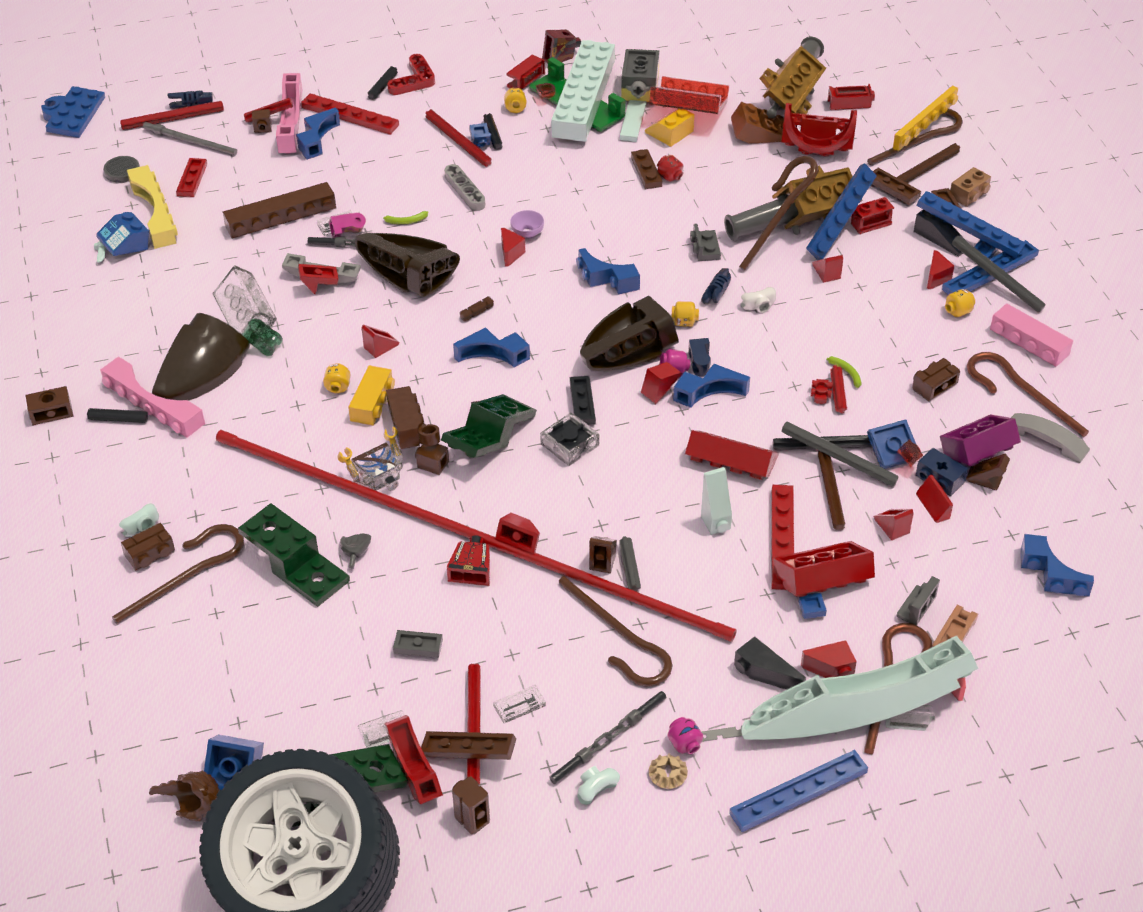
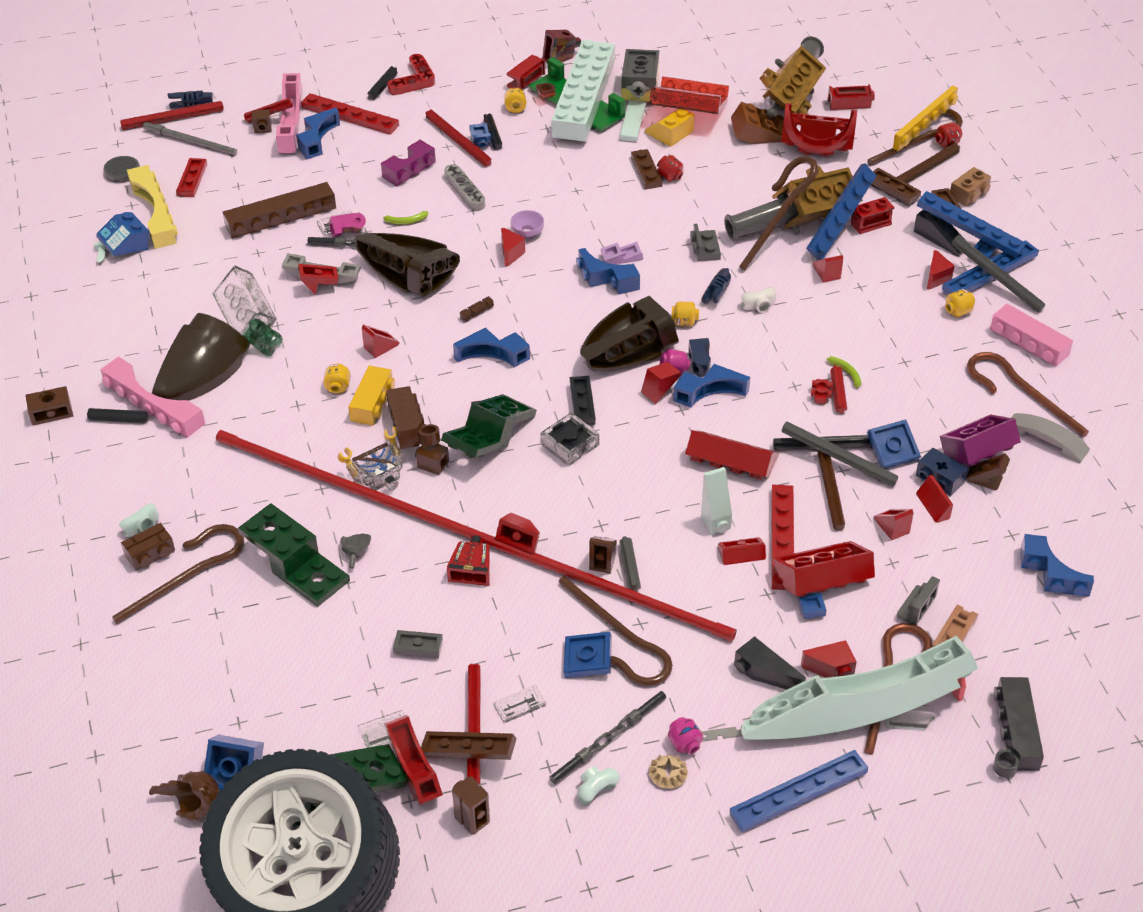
blue plate [41,86,105,138] -> none
clear red plate [898,439,924,467] -> none
reddish brown brick [912,358,960,401] -> none
none -> magenta arch [381,139,436,187]
none -> blue tile [563,631,612,678]
none -> lavender slope [600,241,643,264]
none -> red slope [717,537,766,565]
none -> red head [935,122,963,148]
none -> black hinge [993,677,1044,778]

